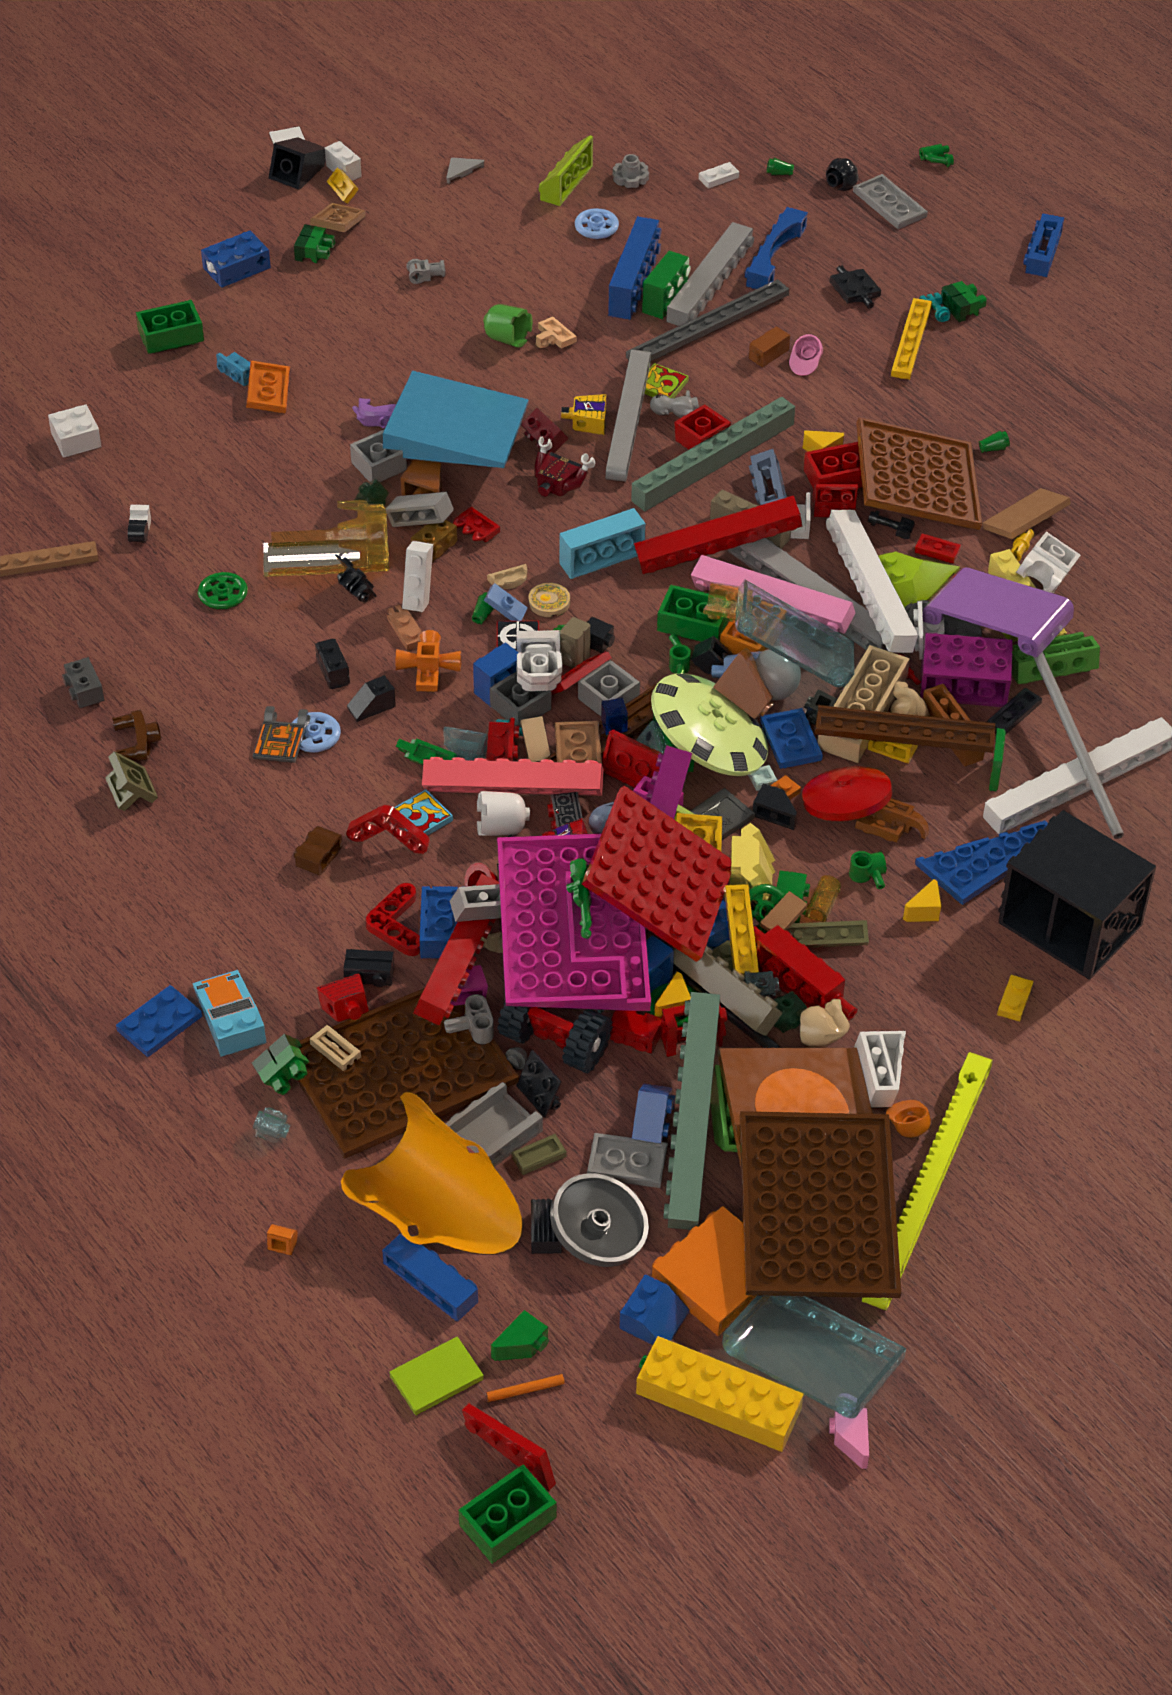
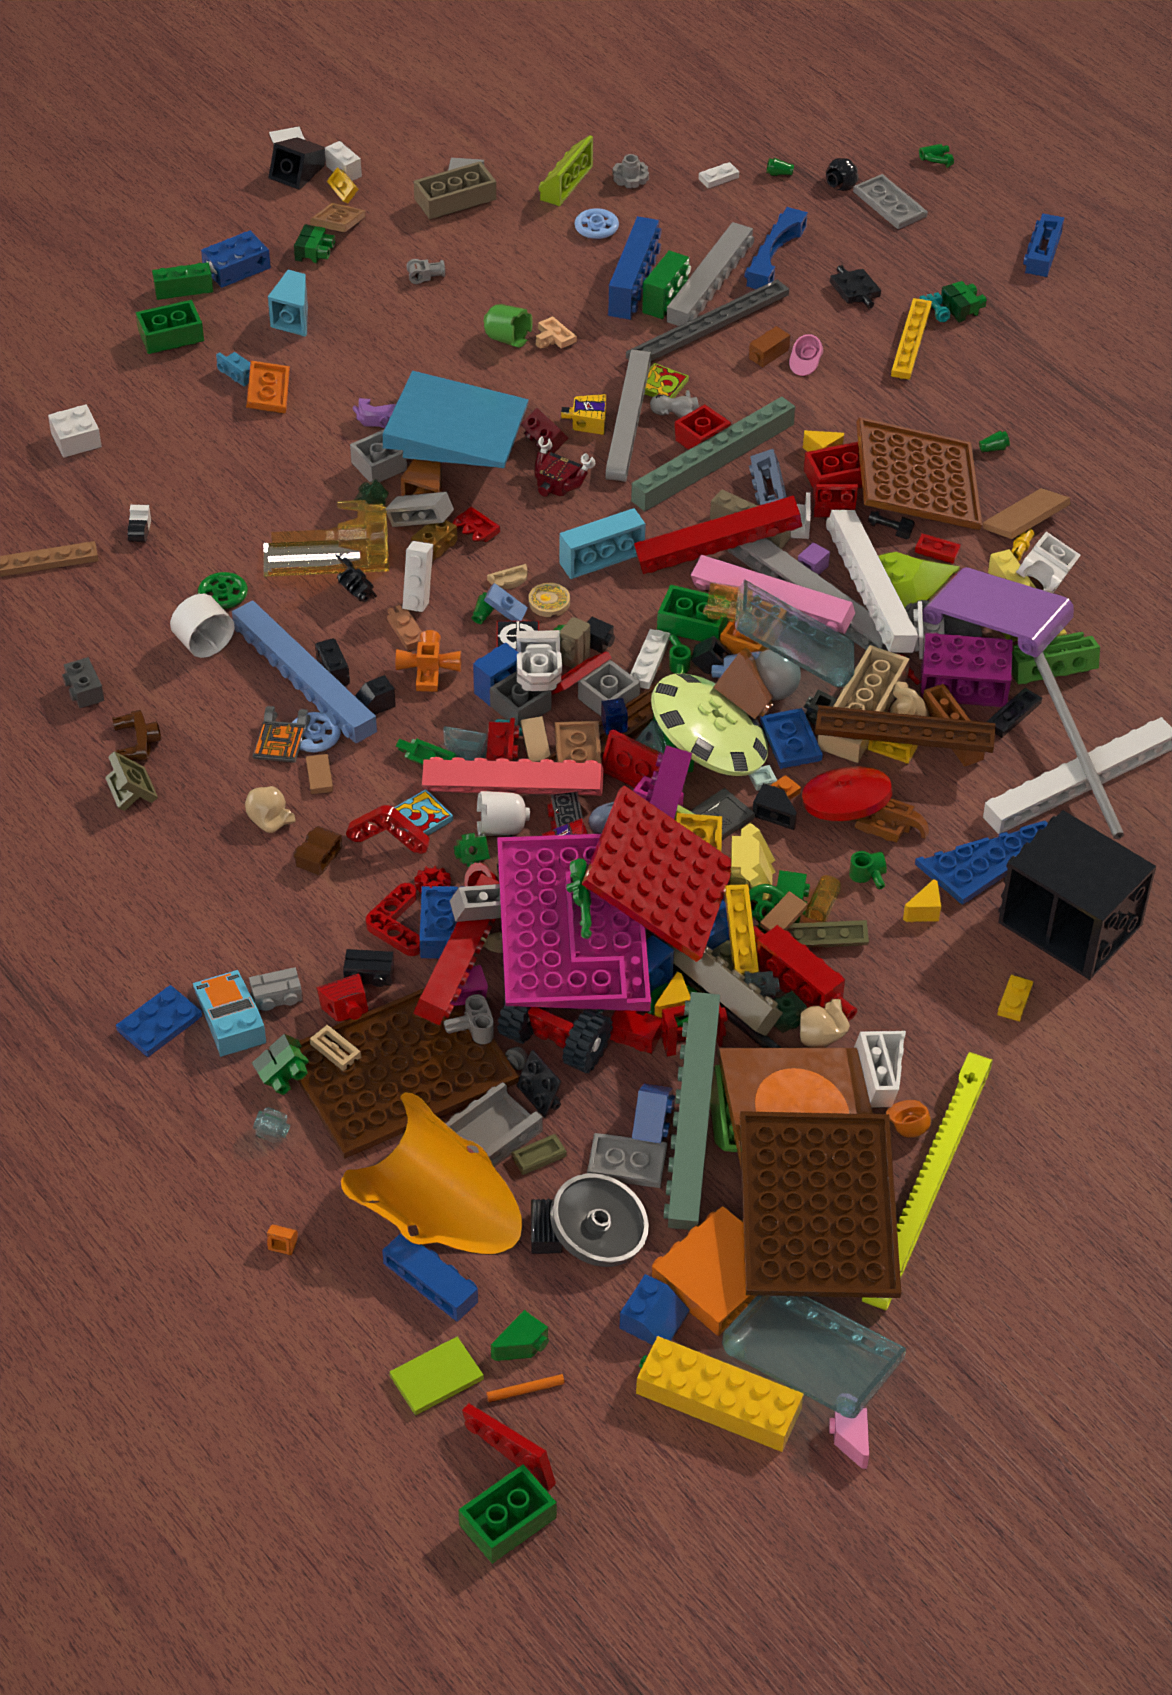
green tile [989,728,1006,791] -> none
none -> green brick [152,262,213,300]
none -> white piece [170,594,235,658]
none -> medium blue brick [232,600,377,743]
none -> tan piece [245,786,295,833]
none -> light grey brick [249,967,303,1011]
none -> medium azure slope [268,270,308,336]
none -> medium nougat tile [306,754,333,794]
none -> dark tan brick [414,161,497,219]
none -> red gear [414,865,451,894]
none -> green brick [454,833,490,867]
none -> white plate [630,629,671,689]
none -> medium lavender brick [798,542,830,575]

